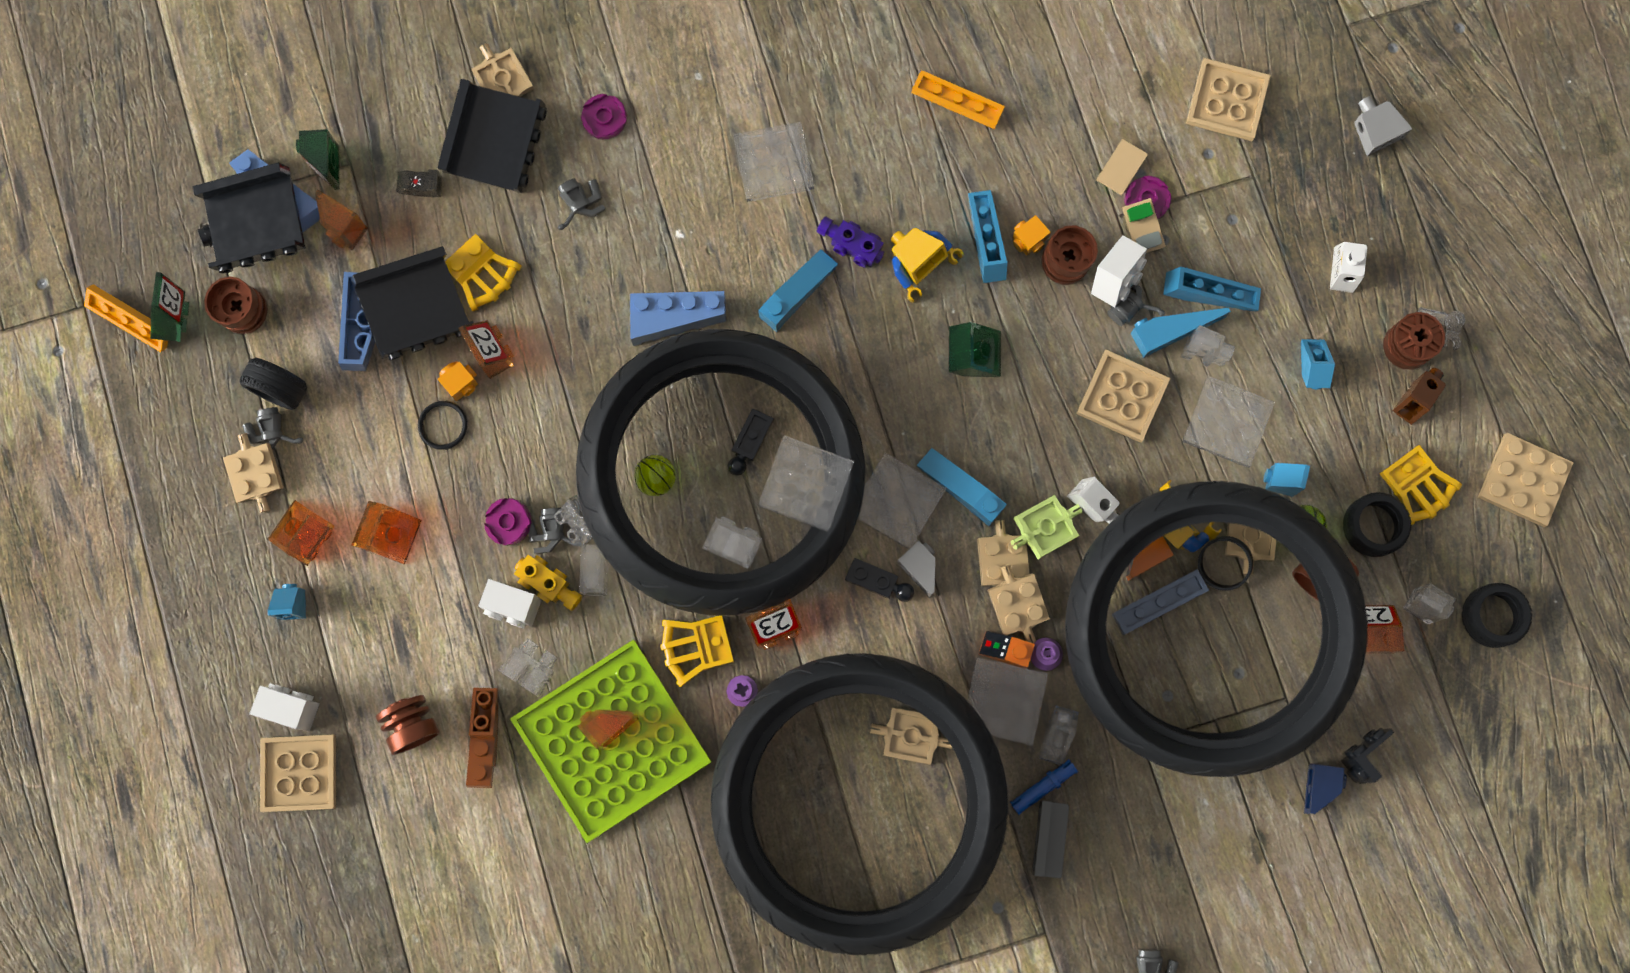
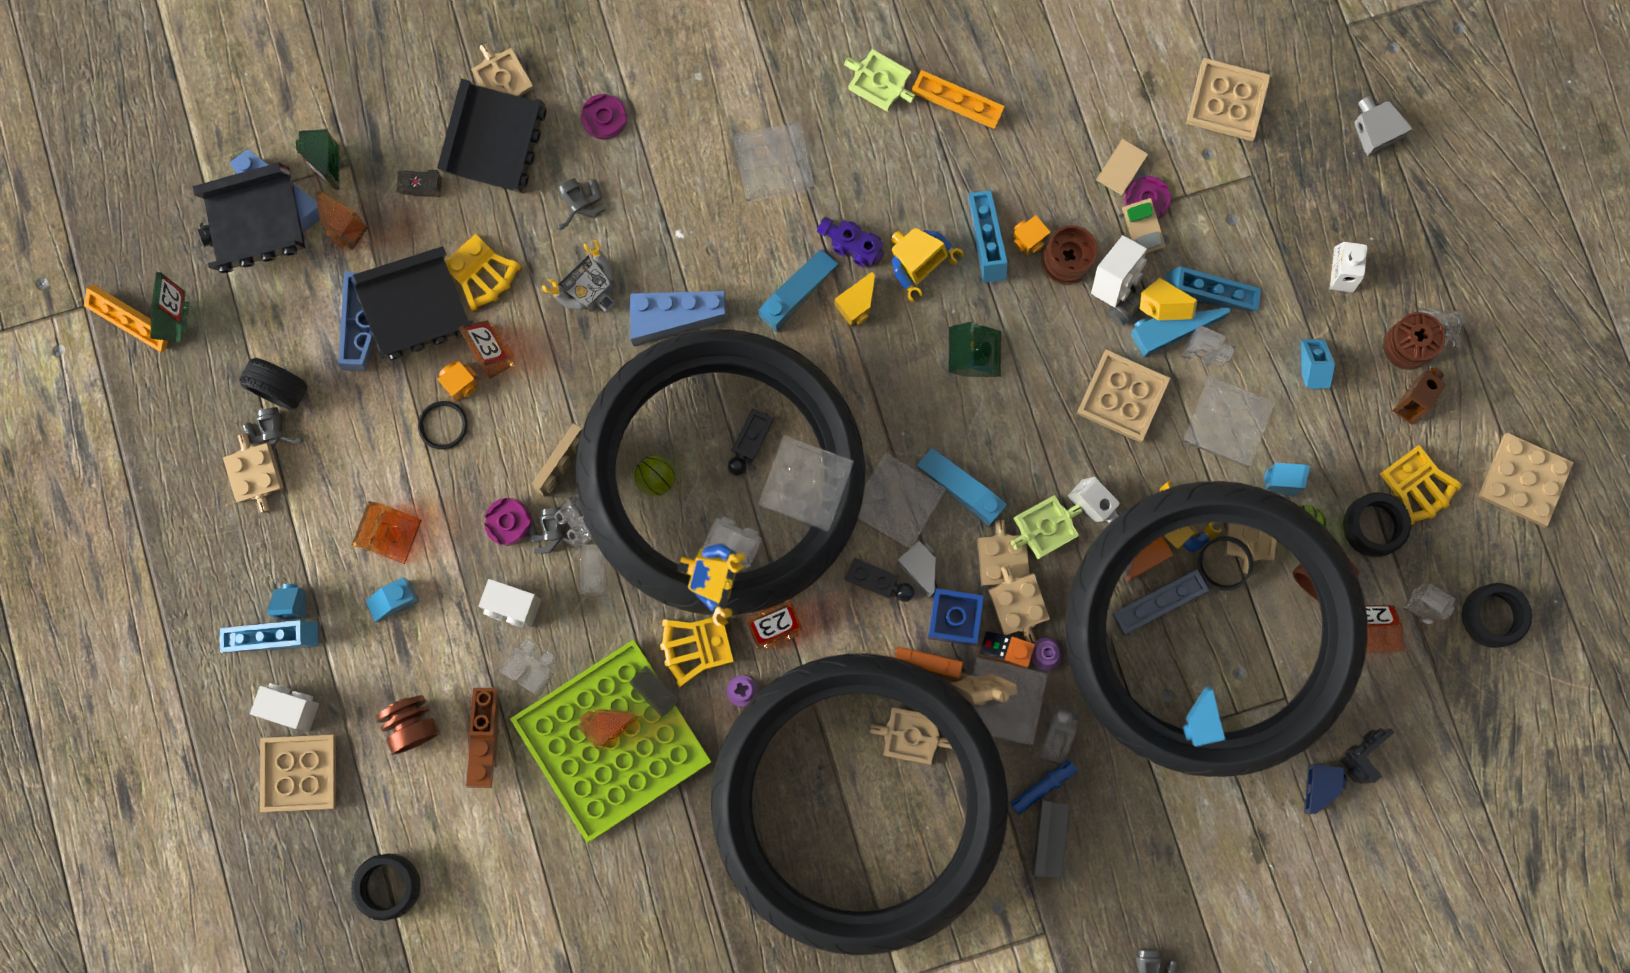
copper wheel [204,276,268,334] -> none
clear orange slope [268,500,334,566] -> none
yellow brick [514,555,583,611] -> none
none -> dark azure slope [220,620,318,653]
none -> black tyre [351,854,421,921]
none -> dark azure slope [366,577,420,623]
none -> tan plate [532,423,582,496]
none -> torso [542,239,615,312]
none -> clear smoke tile [629,666,680,718]
none -> torso [677,543,745,626]
none -> yellow slope [835,272,875,327]
none -> yellowish green plate [844,49,916,112]
none -> orange piece [896,647,963,681]
none -> blue brick [927,588,984,646]
none -> tan plate [949,673,1017,706]
none -> yellow slope [1140,278,1197,320]
none -> dark azure slope [1183,686,1225,746]

